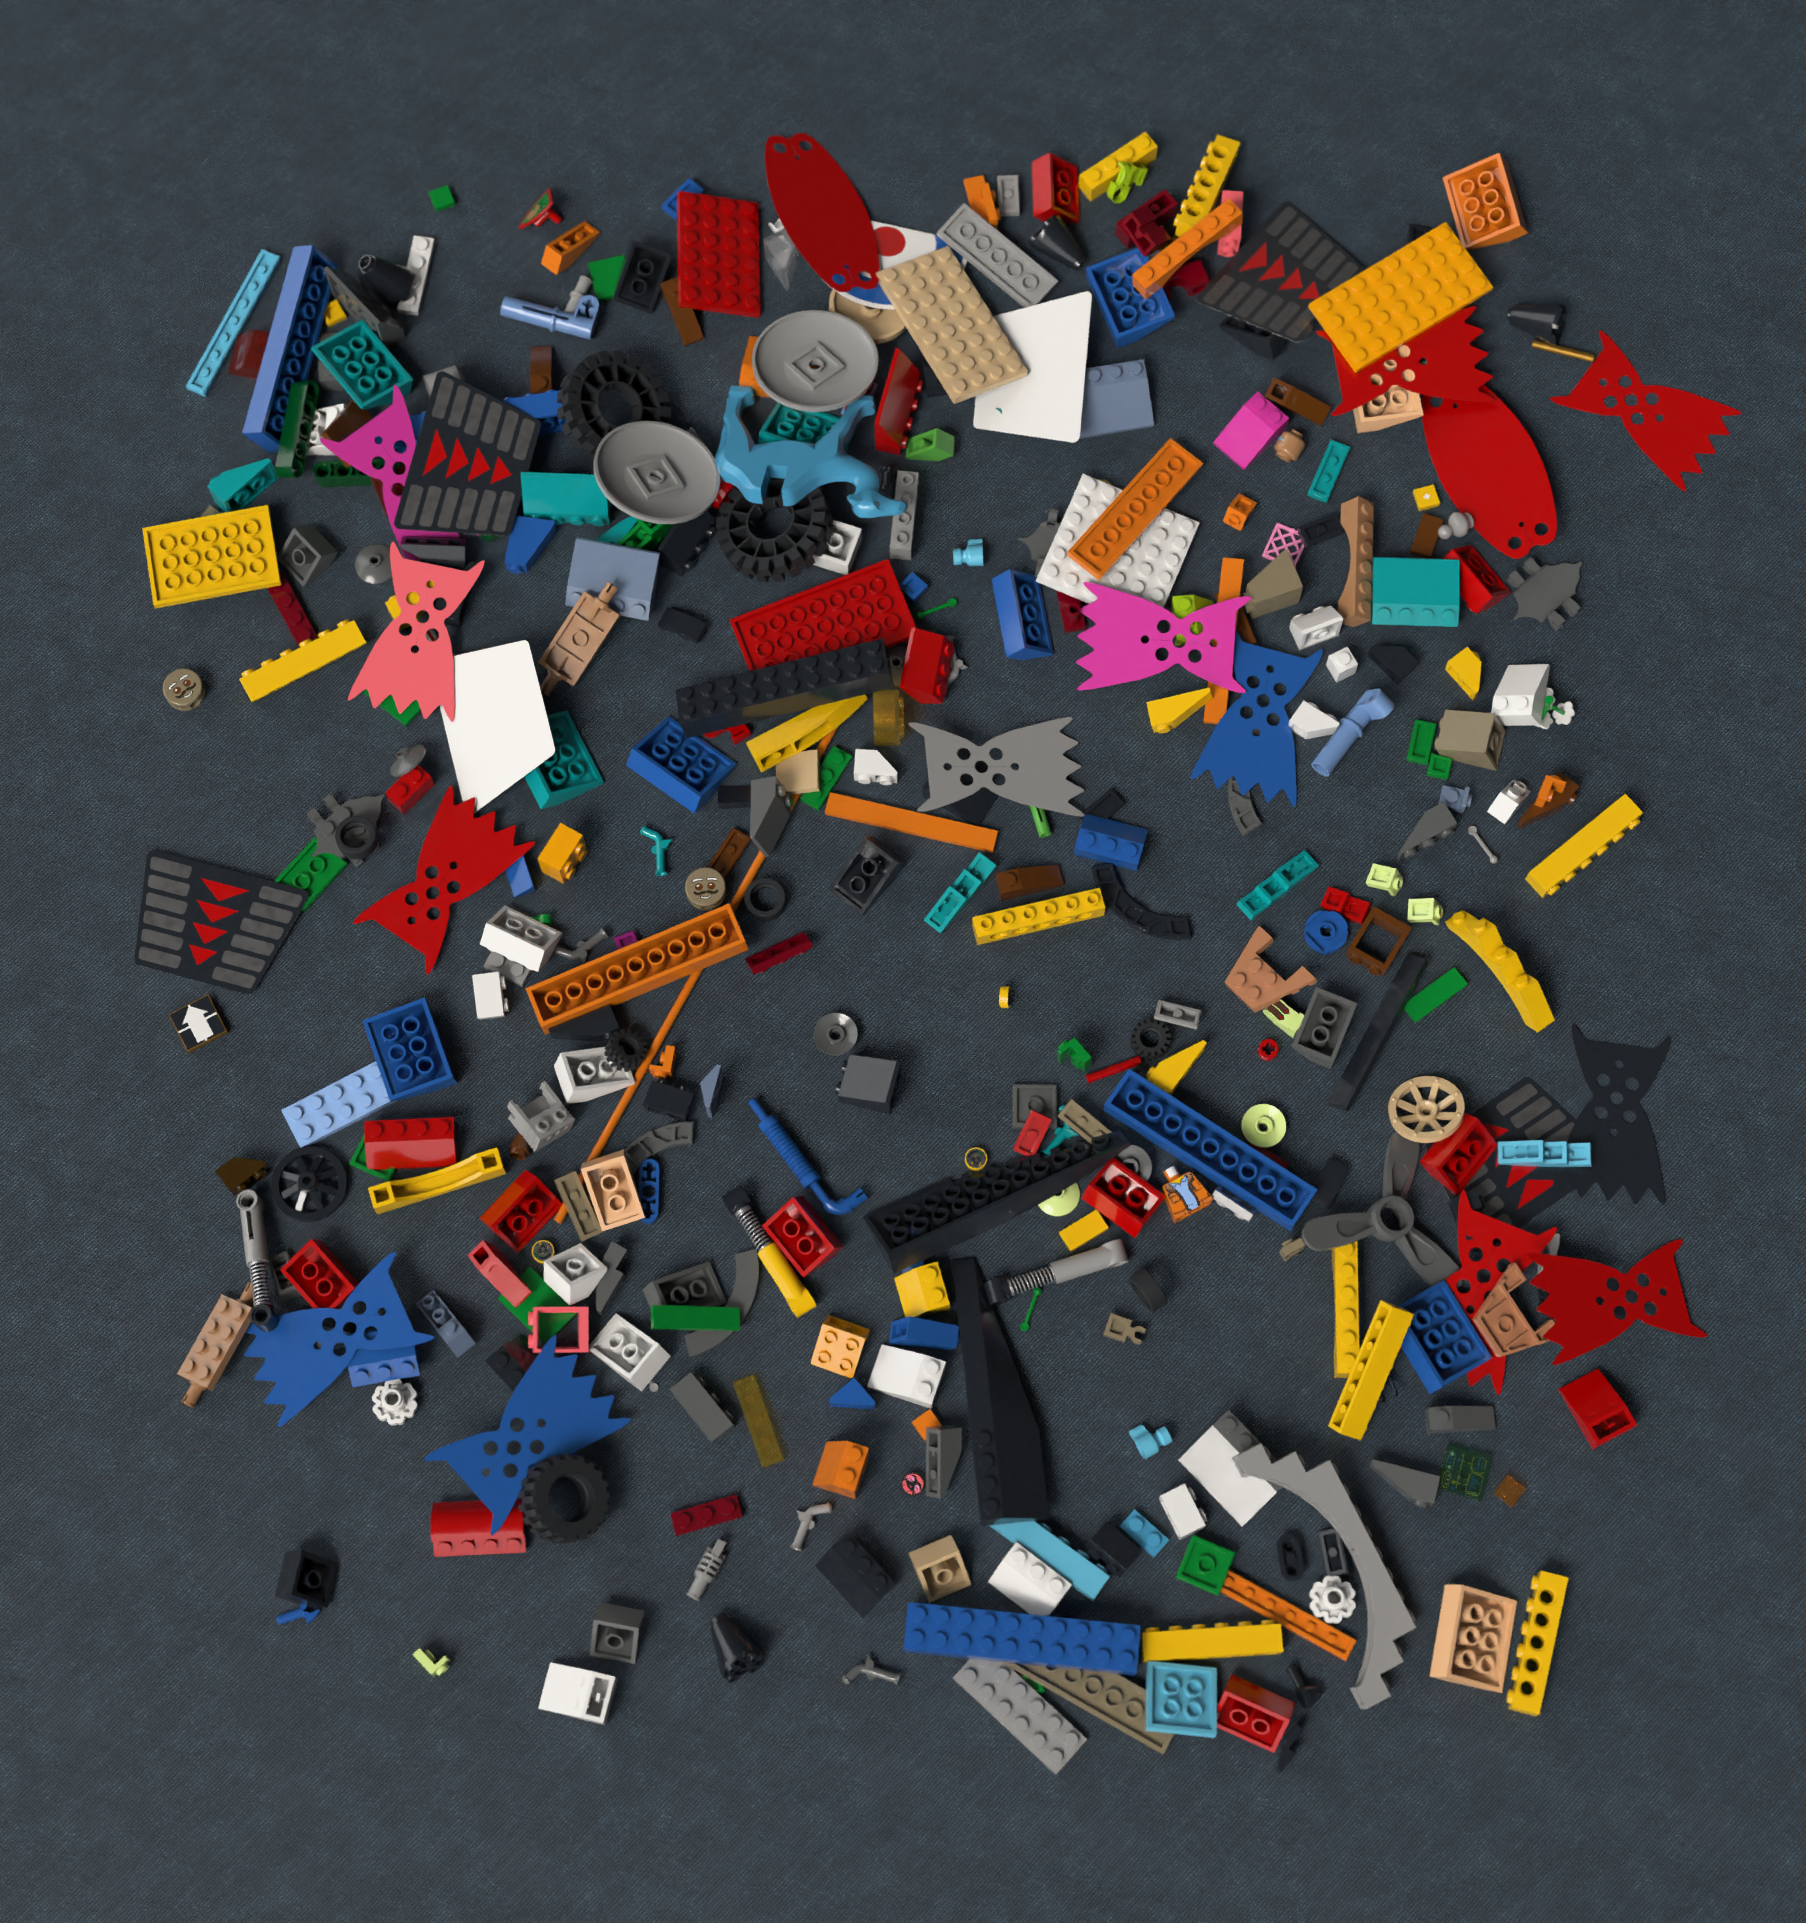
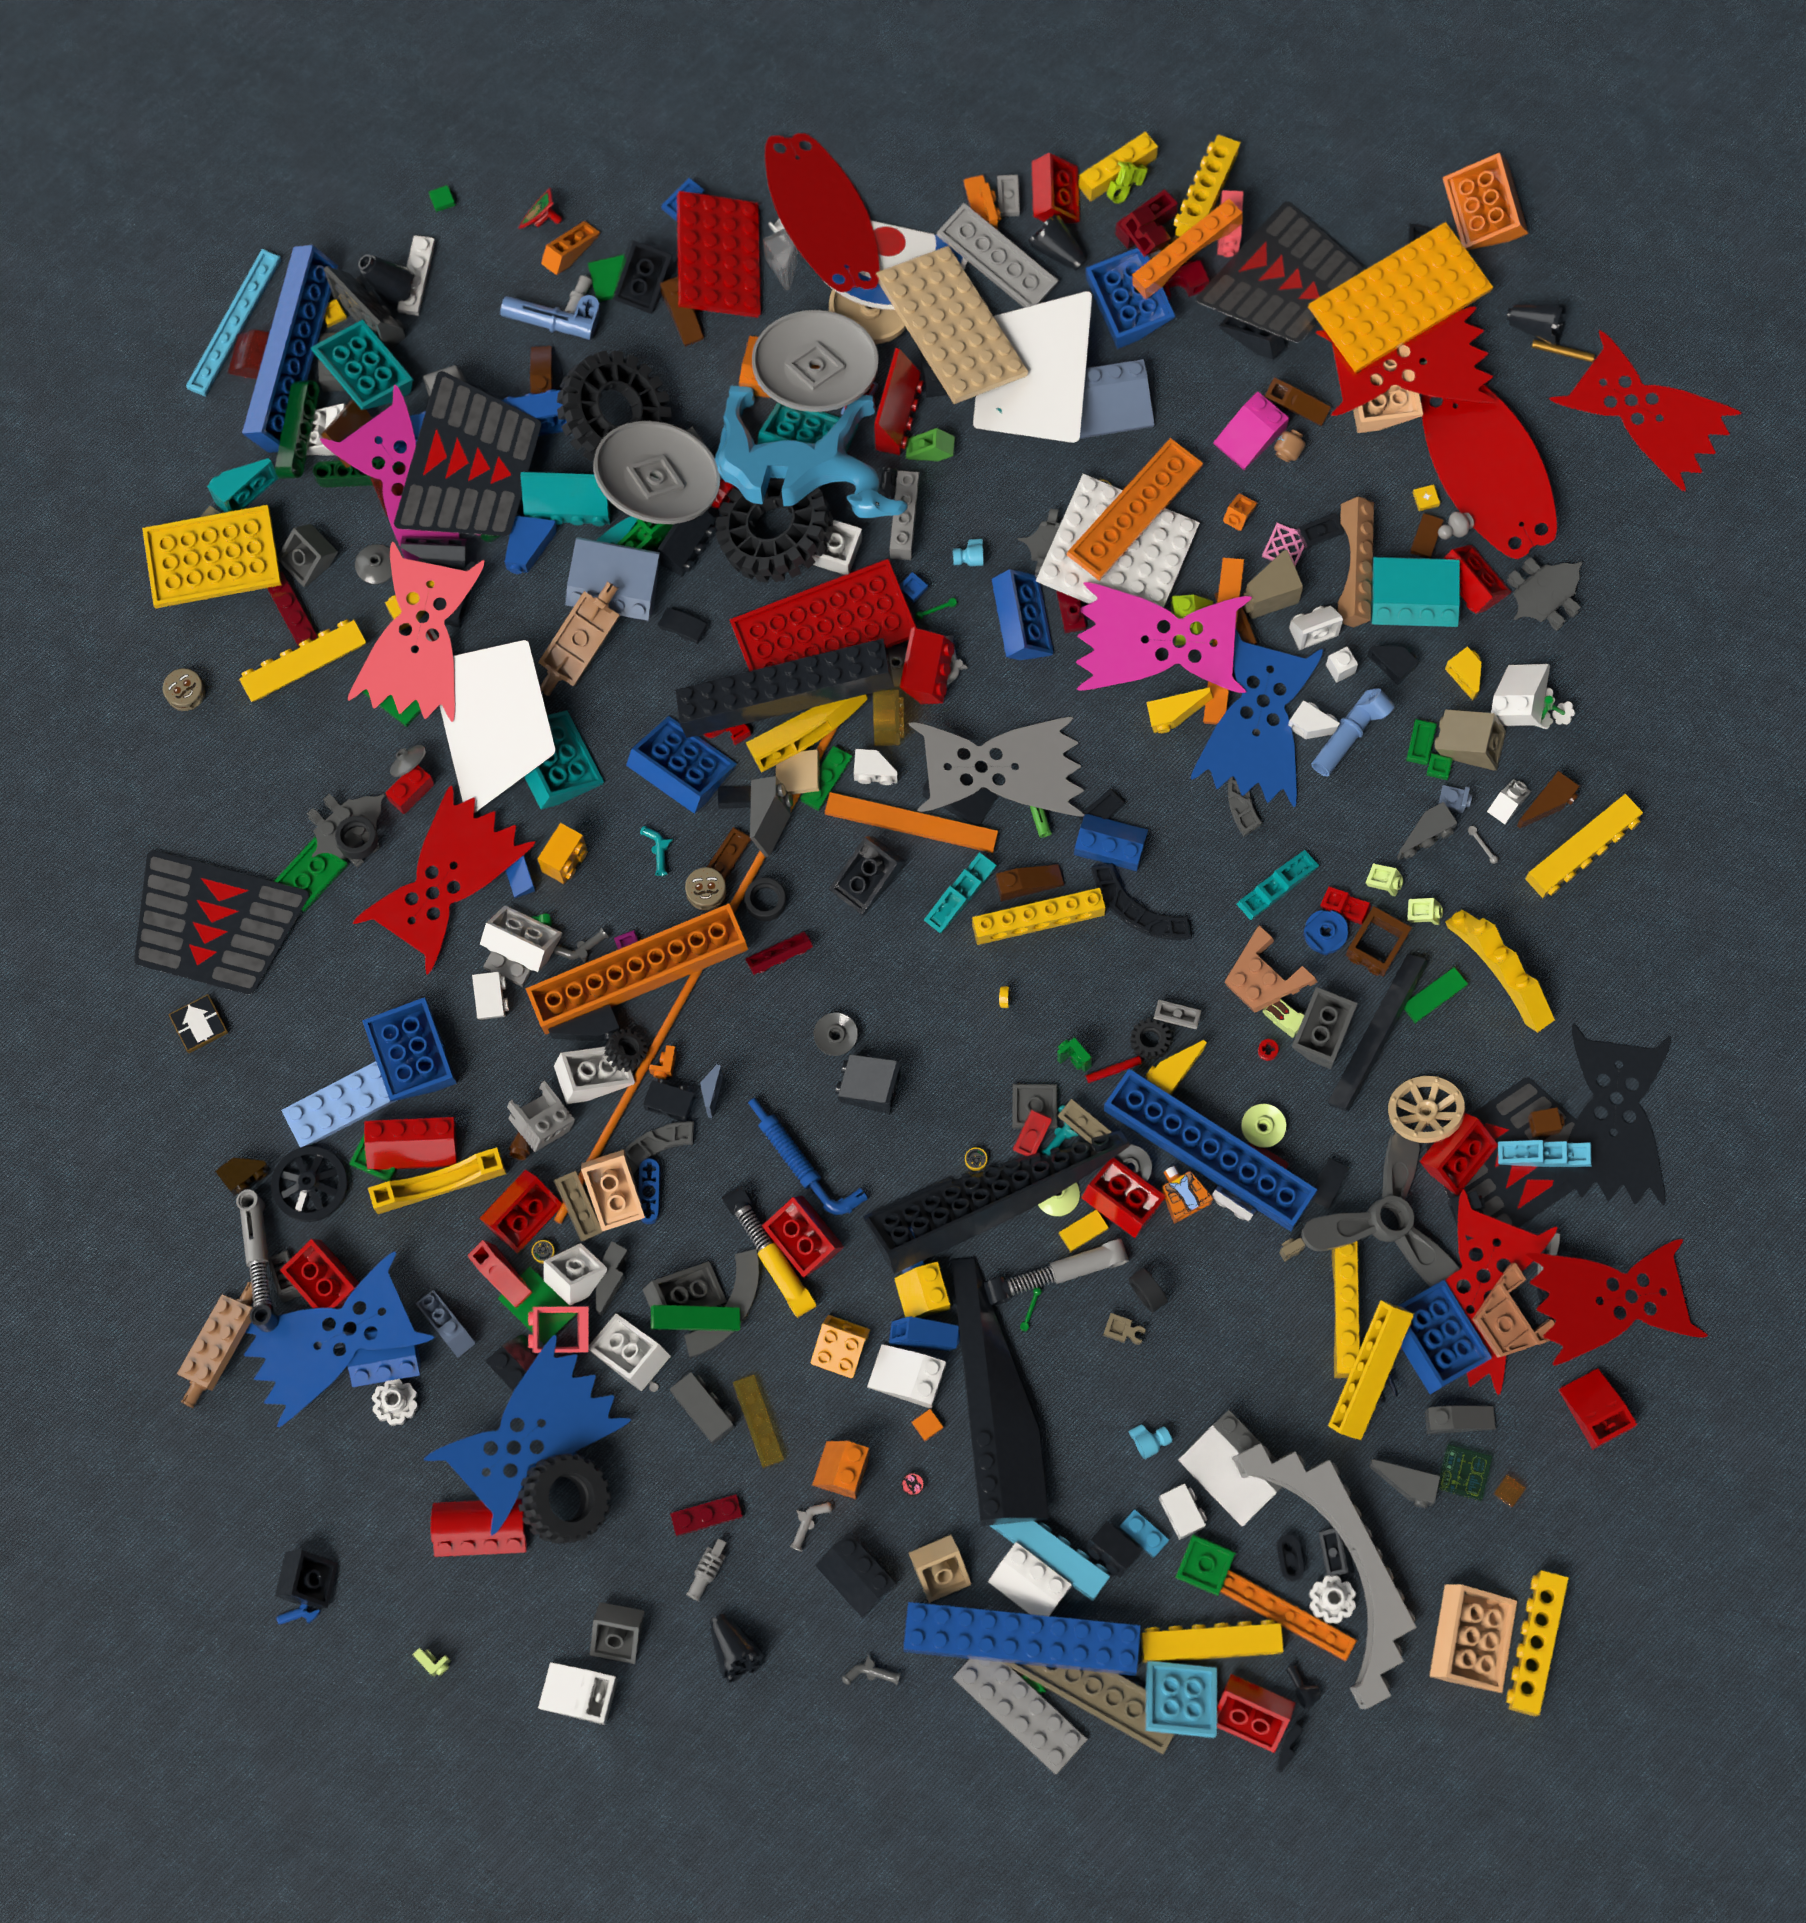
blue slope [829,1378,875,1410] -> none
dark grey slope [926,1425,962,1499] -> none
teal tile [1307,440,1350,503] -> none
orange bracket [1534,775,1566,808] -> none
none -> reddish brown brick [1528,1108,1564,1139]

